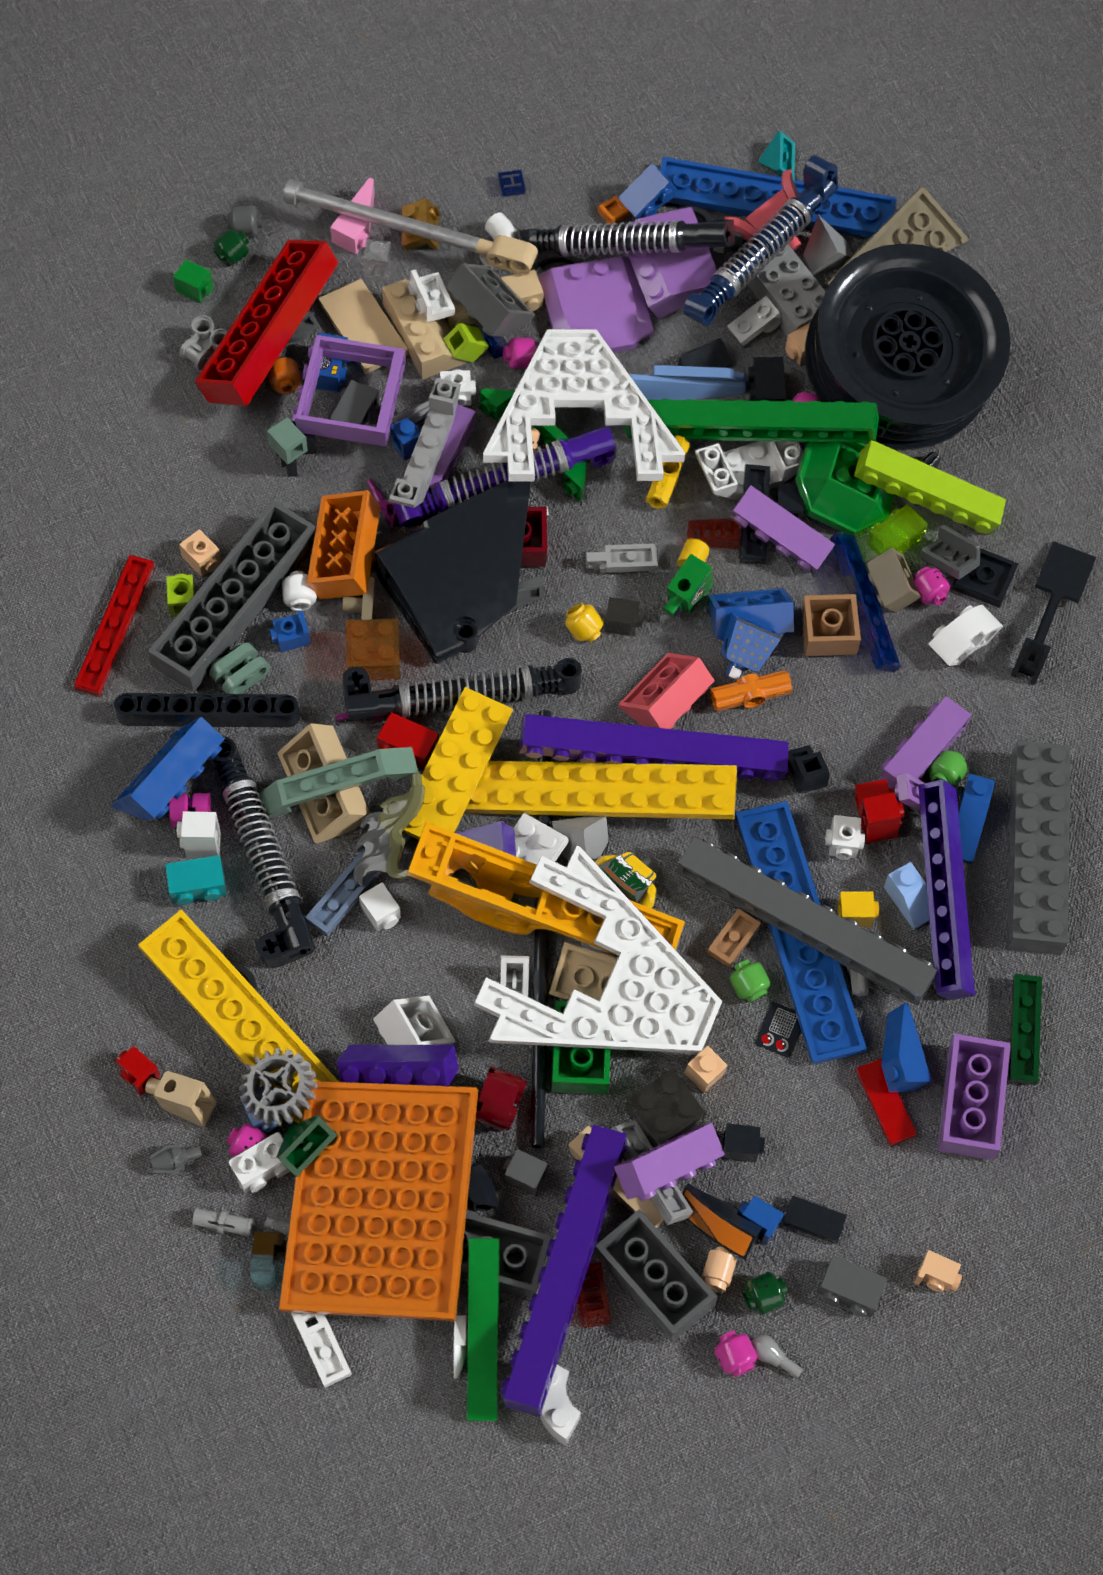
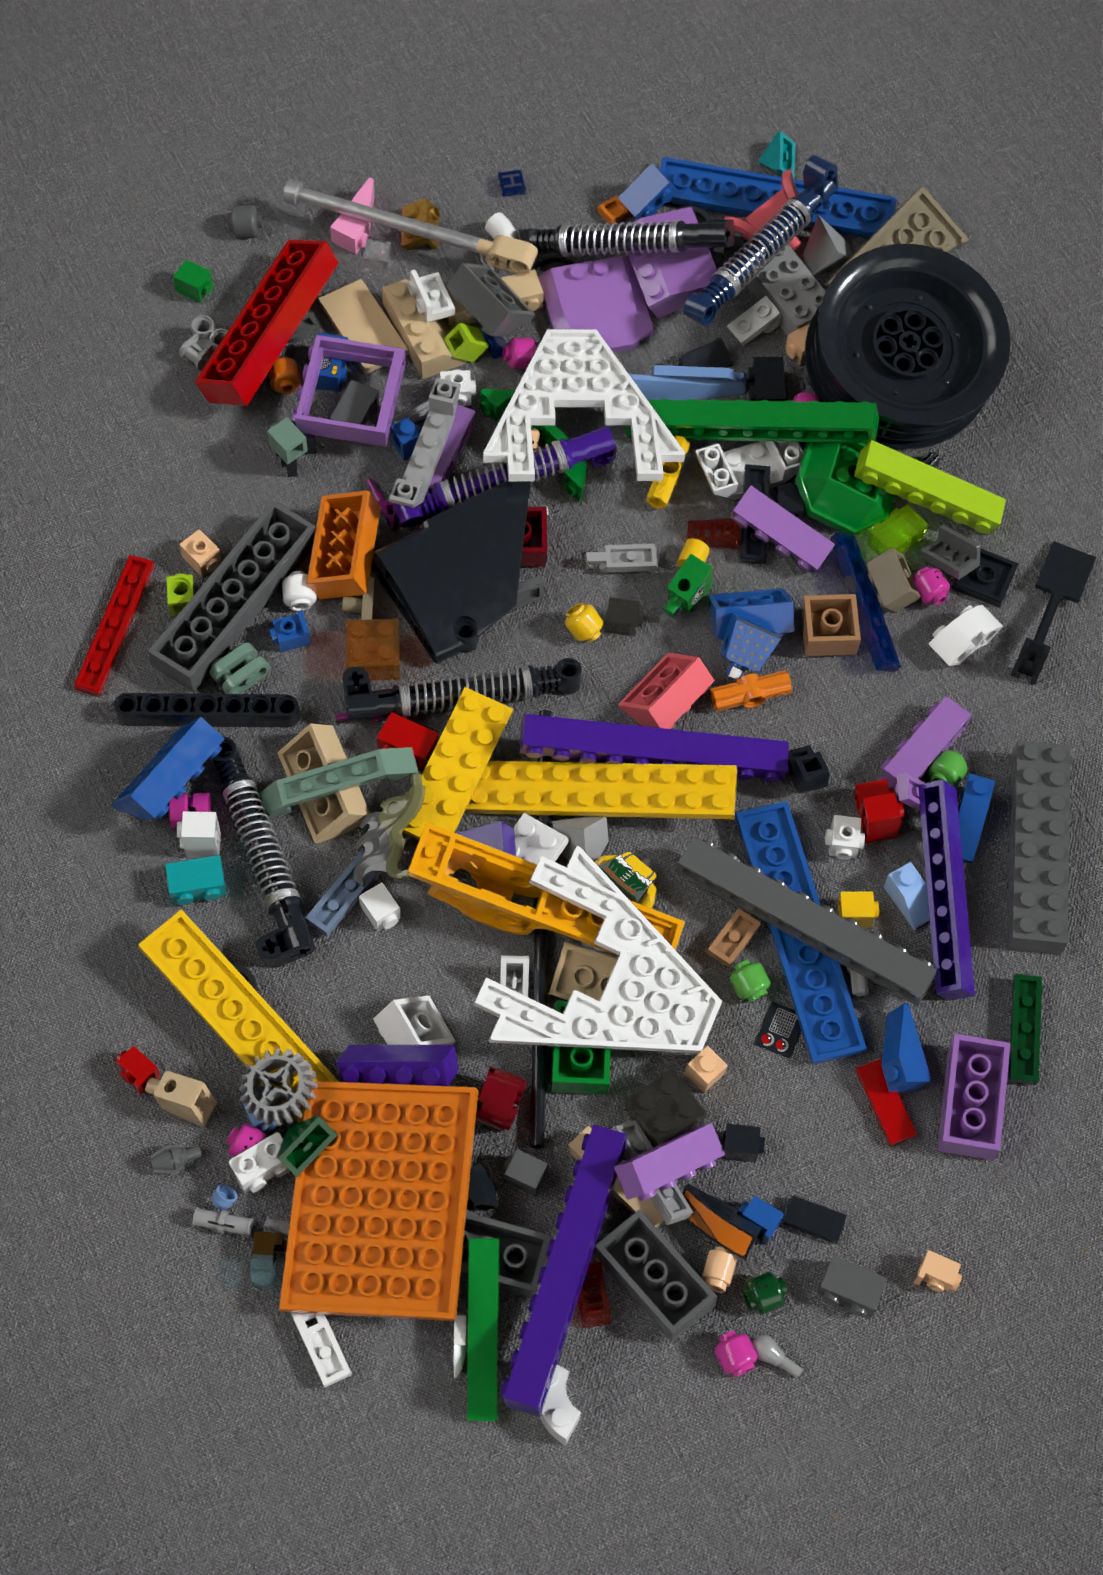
dark green head [213,229,250,265] -> none
none -> medium blue hinge [212,1184,237,1210]

